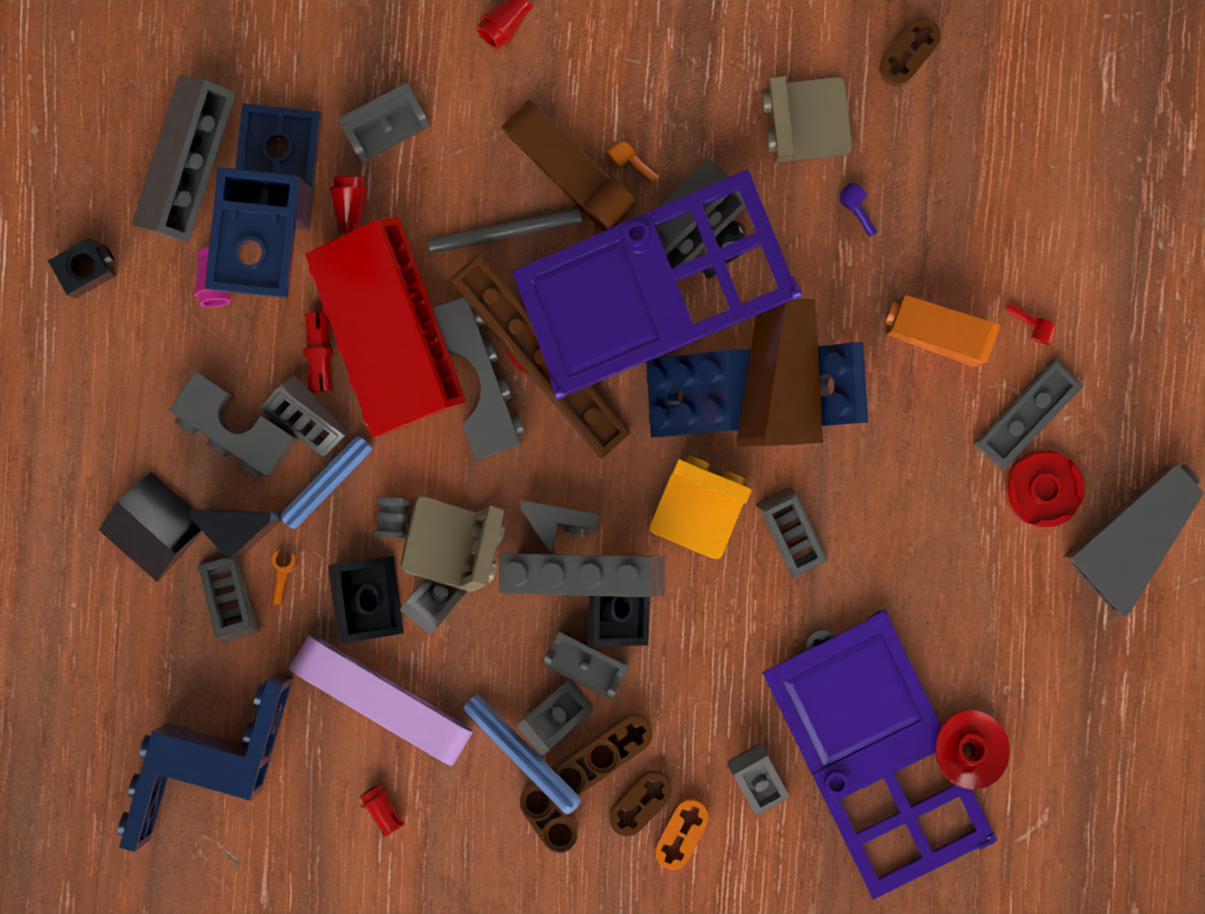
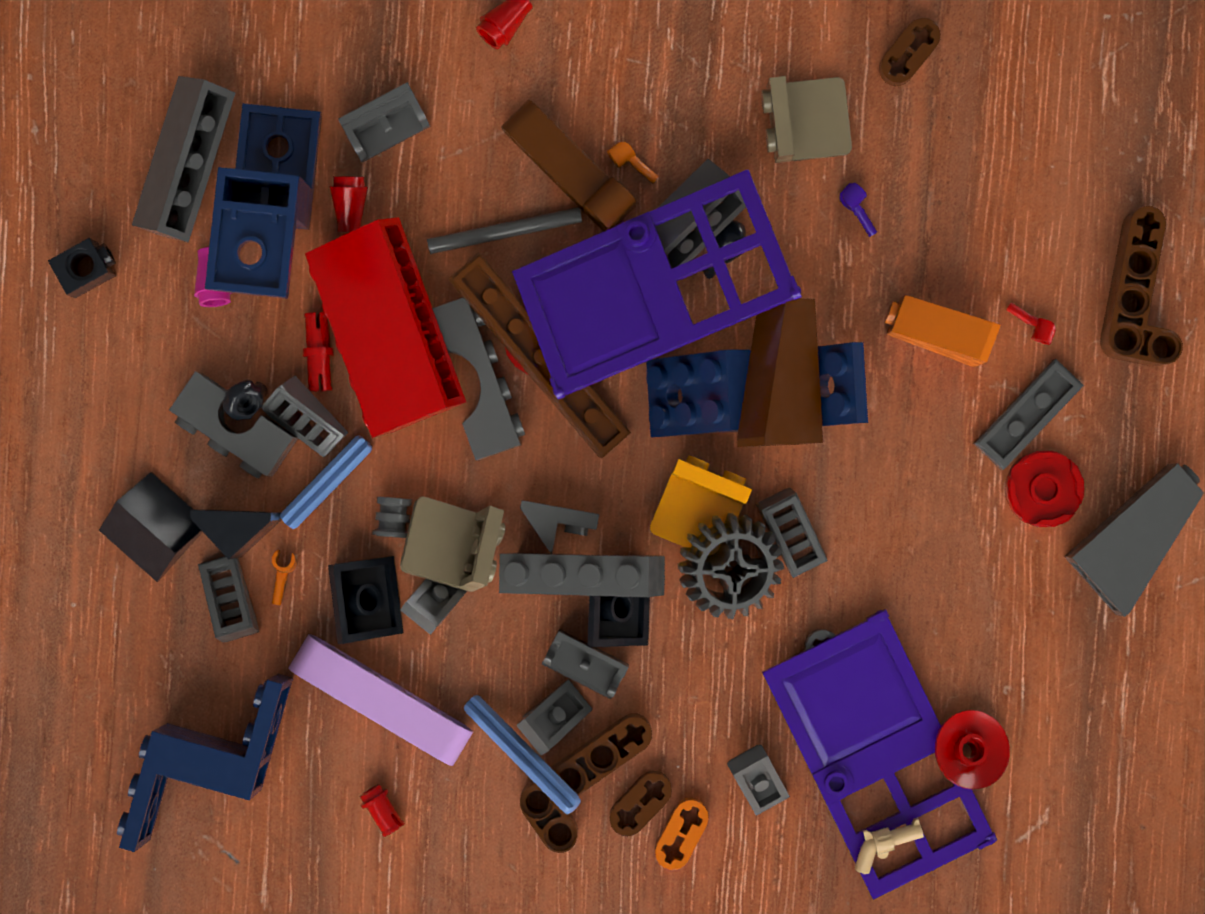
none -> black animal [223,380,268,420]
none -> dark grey gear [678,513,784,620]
none -> tan piece [855,817,924,874]
none -> reddish brown beam [1100,206,1183,366]

